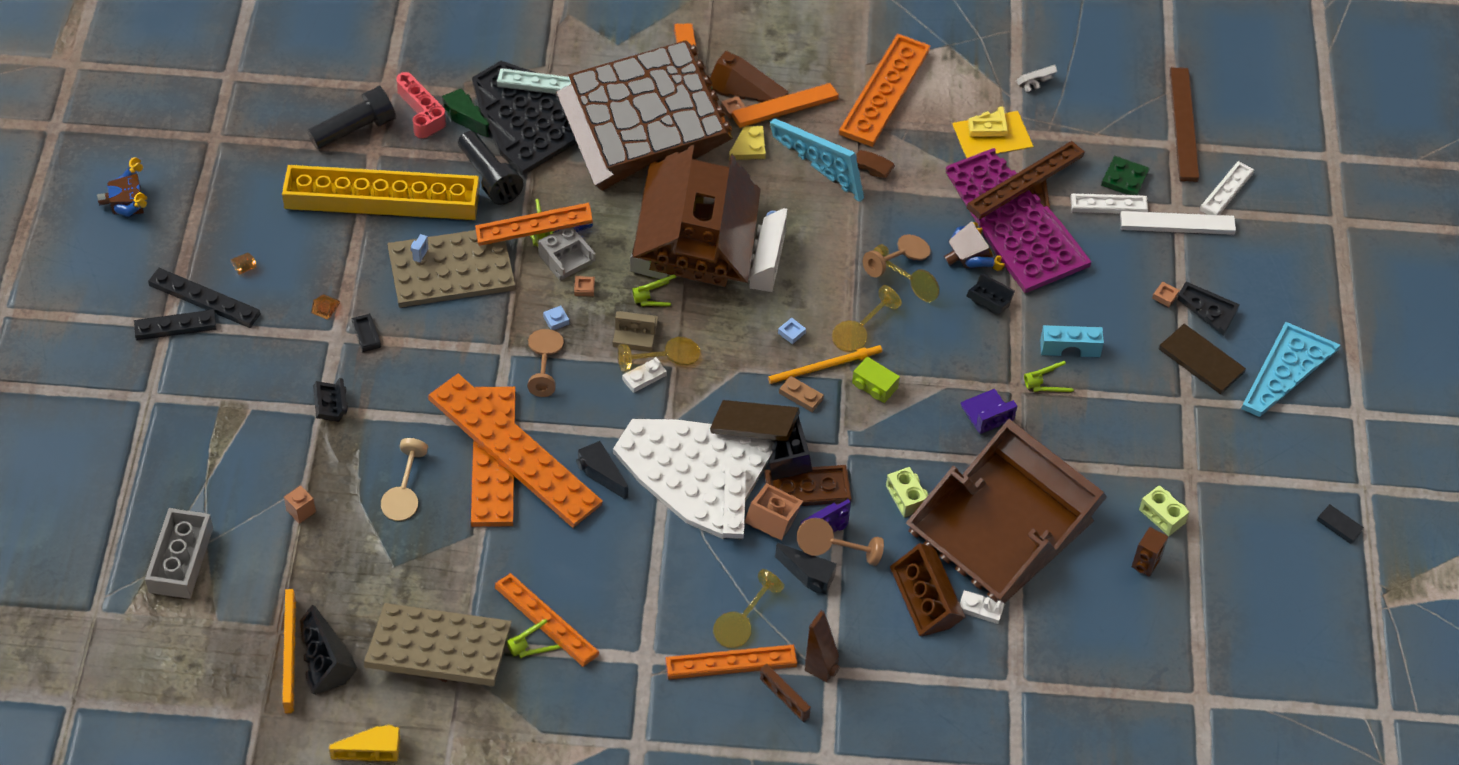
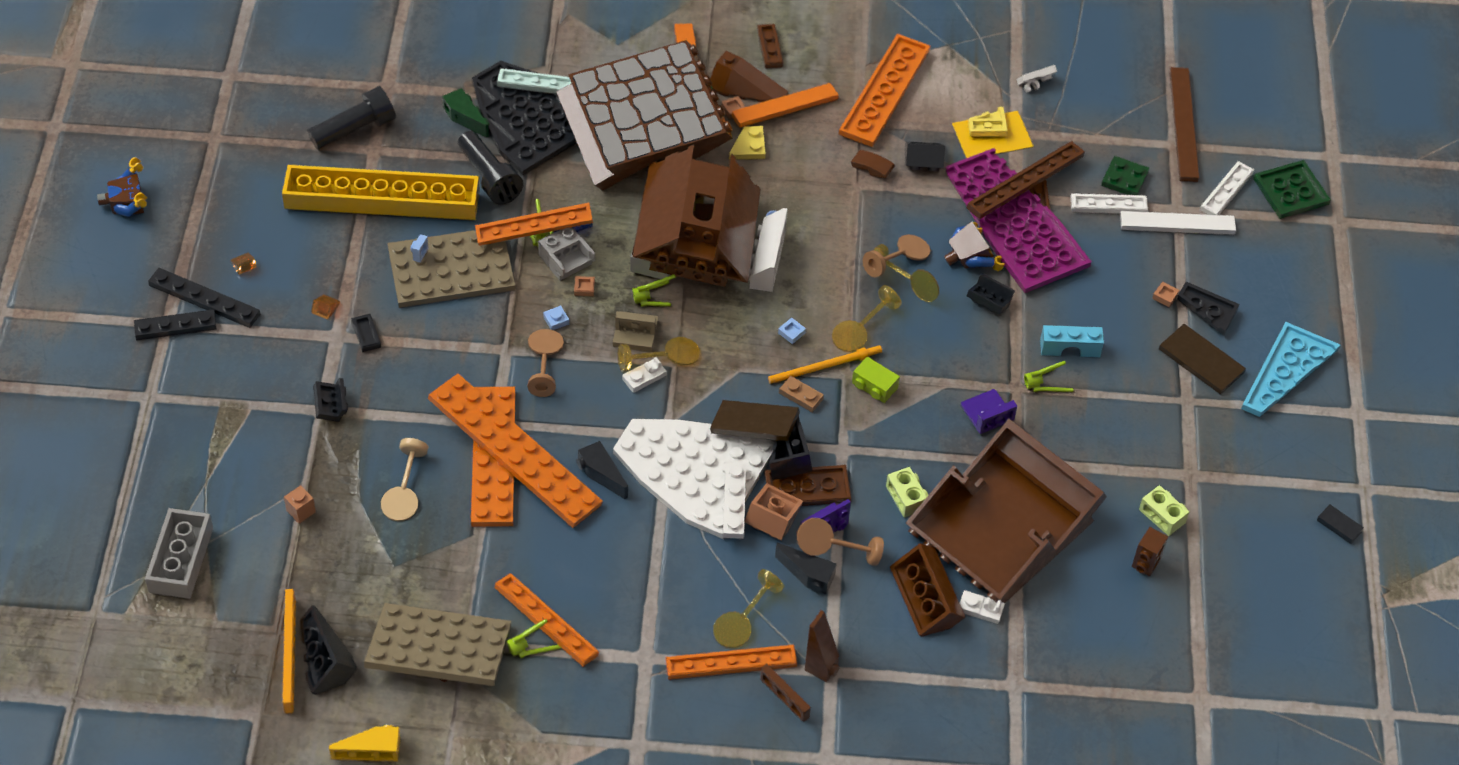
coral beam [396,72,446,138] -> none
medium azure wing [770,119,864,202] -> none
none -> reddish brown tile [757,24,783,69]
none -> black slope [905,141,945,171]
none -> dark green plate [1253,160,1331,219]

